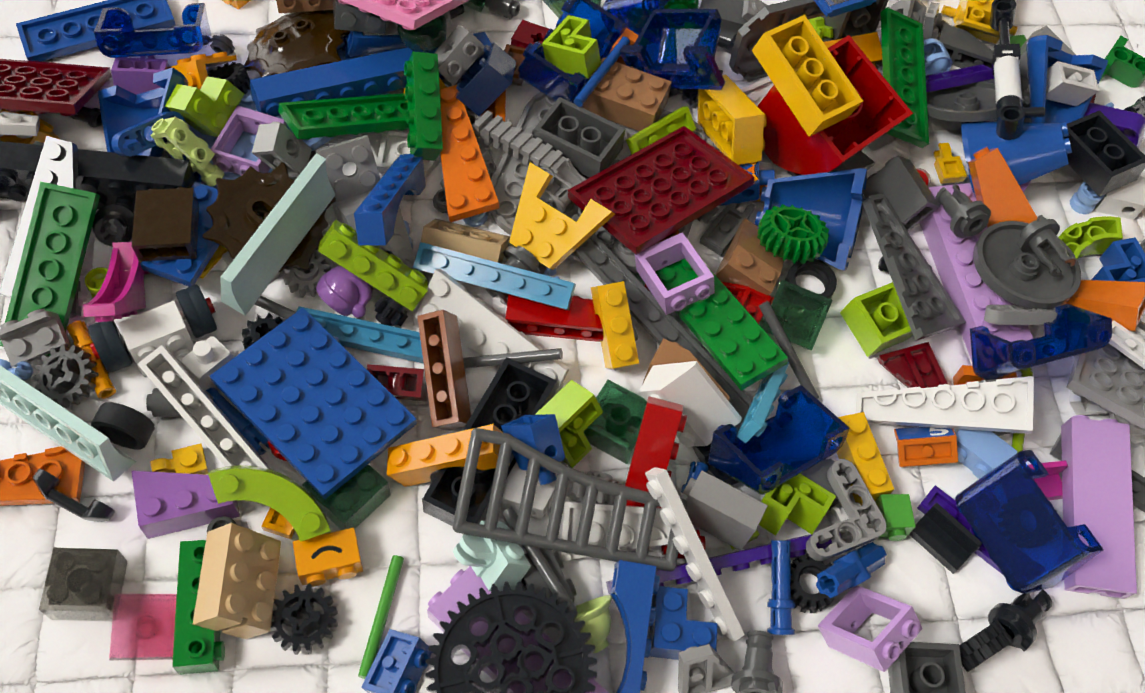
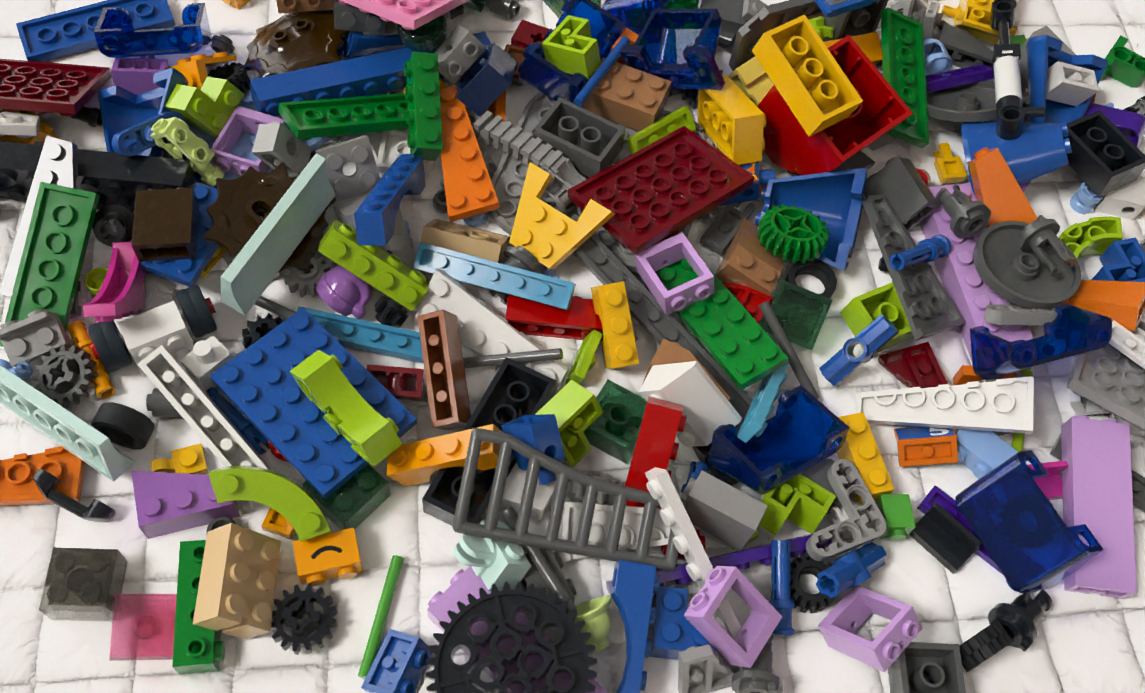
none -> lime brick [290,350,402,467]
none -> lime plate [565,330,603,384]
none -> lavender window [683,566,782,668]
none -> light yellow brick [728,56,774,106]
none -> blue piece [819,314,899,386]
none -> blue pin [889,234,951,271]

